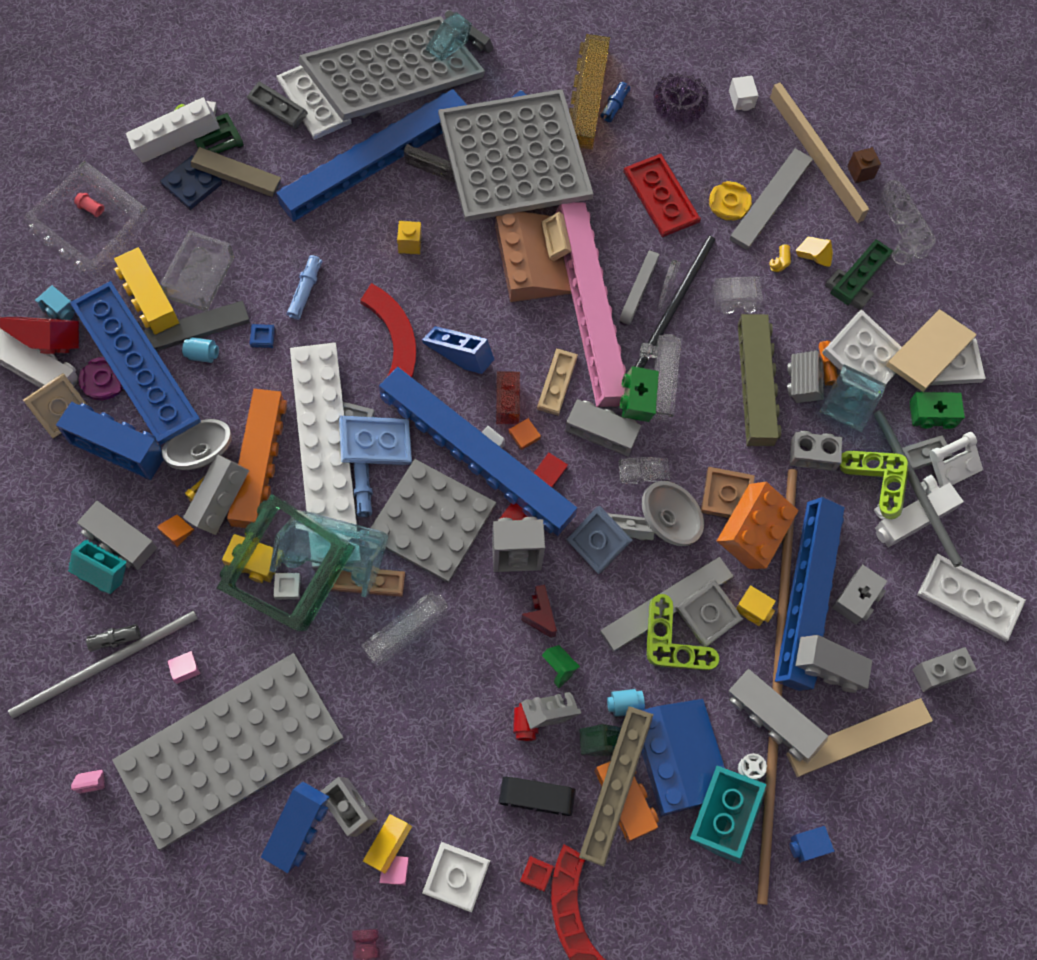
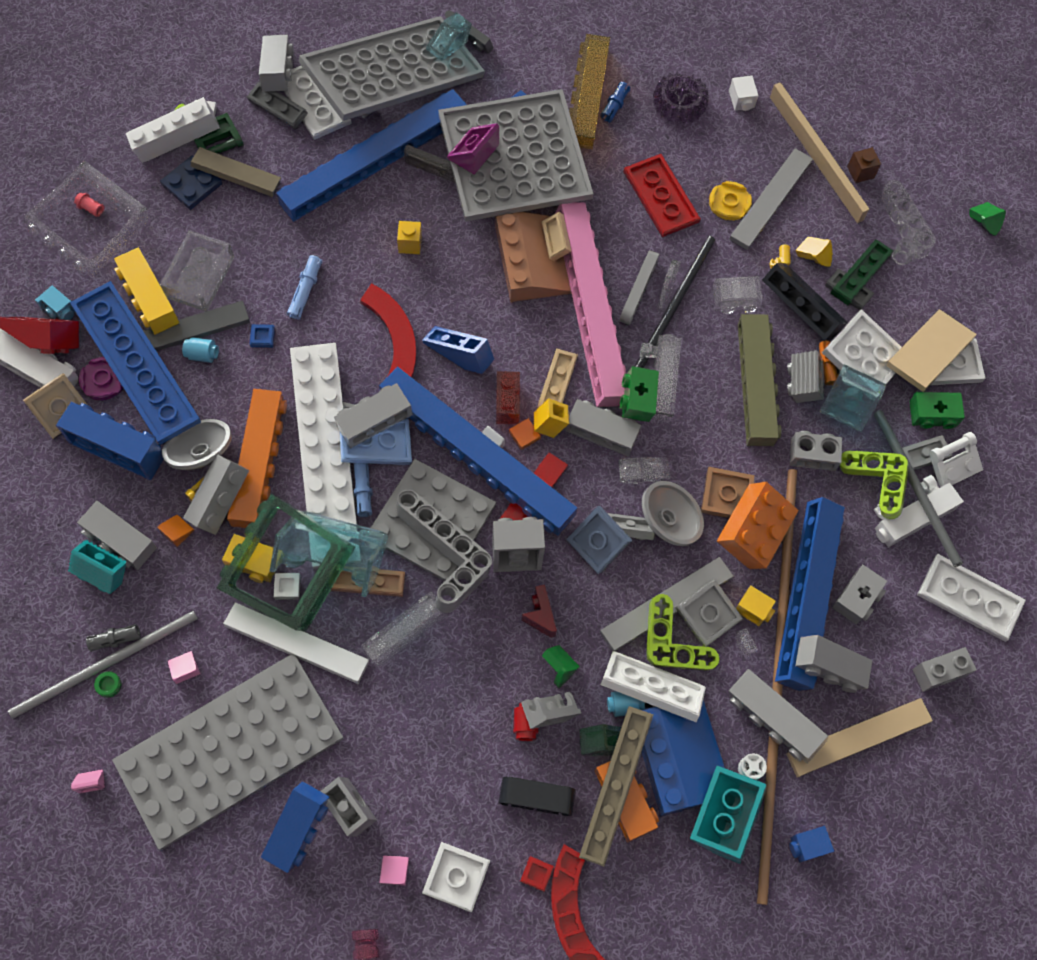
yellow tile [363,814,412,874] -> none
none -> green tile [94,671,122,698]
none -> white tile [223,603,369,684]
none -> brick [259,35,294,92]
none -> light grey brick [334,383,412,449]
none -> light grey beam [396,489,492,613]
none -> magenta slope [447,123,500,175]
none -> yellow brick [534,398,569,438]
none -> white tile [601,651,706,722]
none -> clear tile [734,628,758,659]
none -> black brick [762,263,848,340]
none -> green tile [969,202,1006,236]

